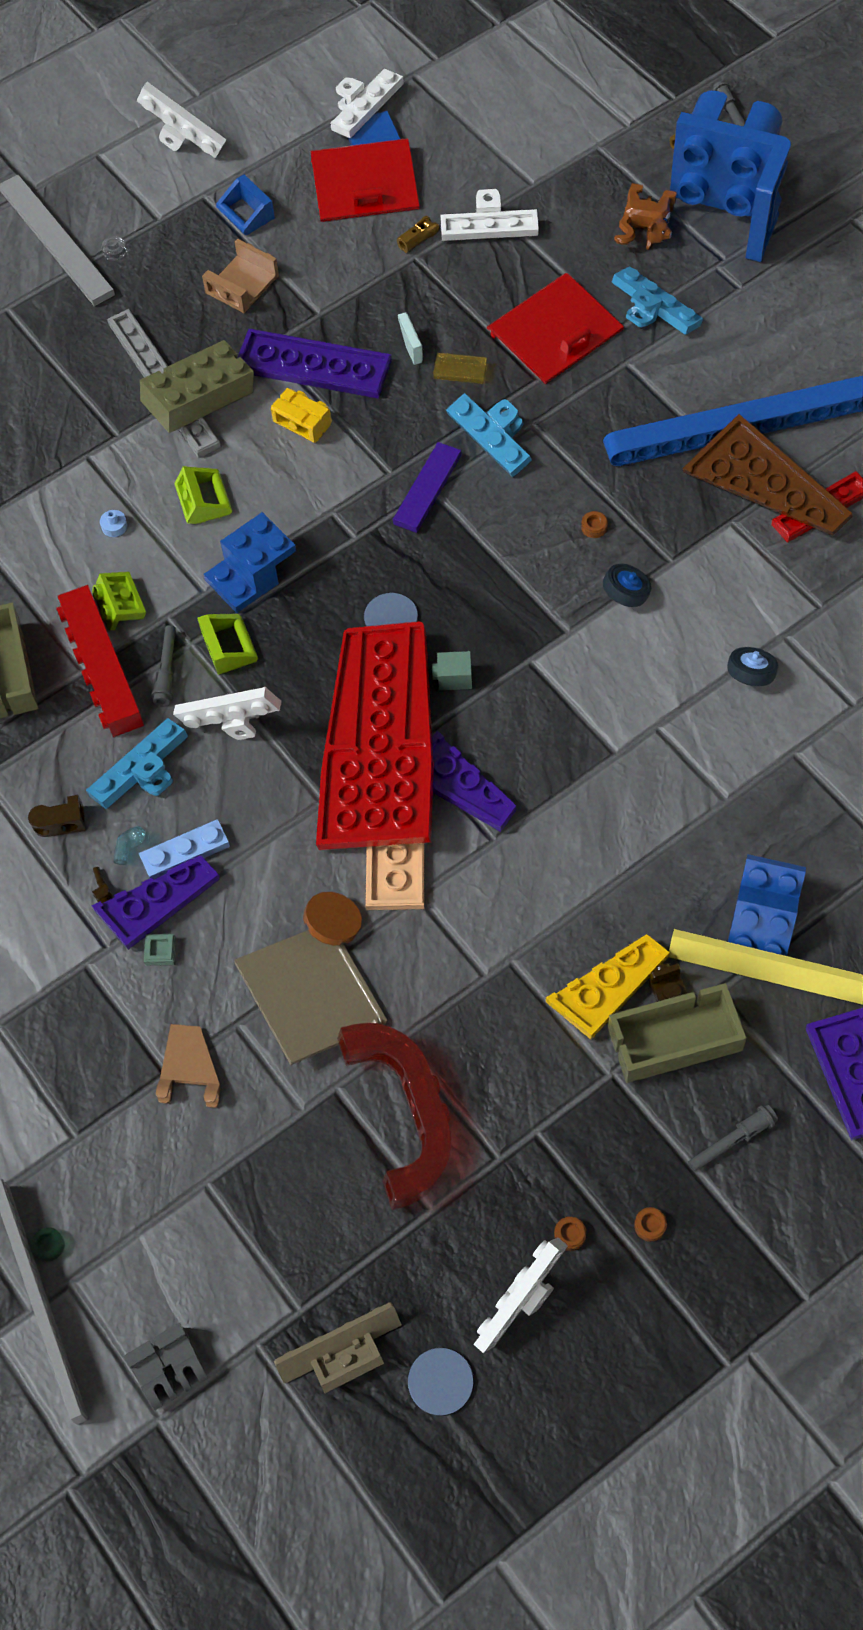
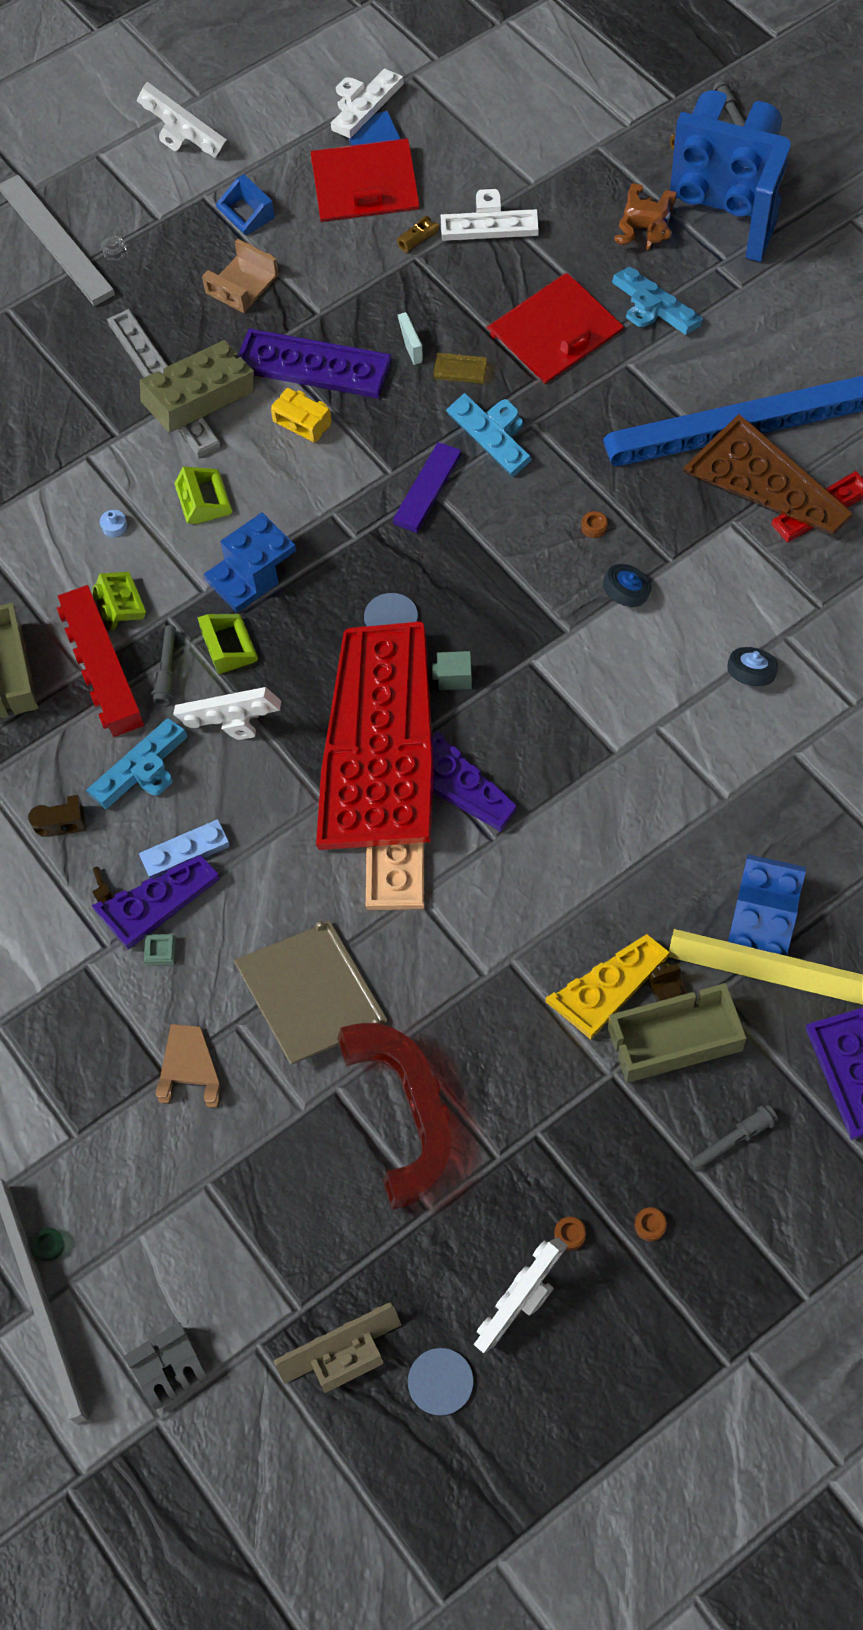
clear light blue arm [113,826,146,865] -> none
dark orange tile [303,892,362,946] -> none

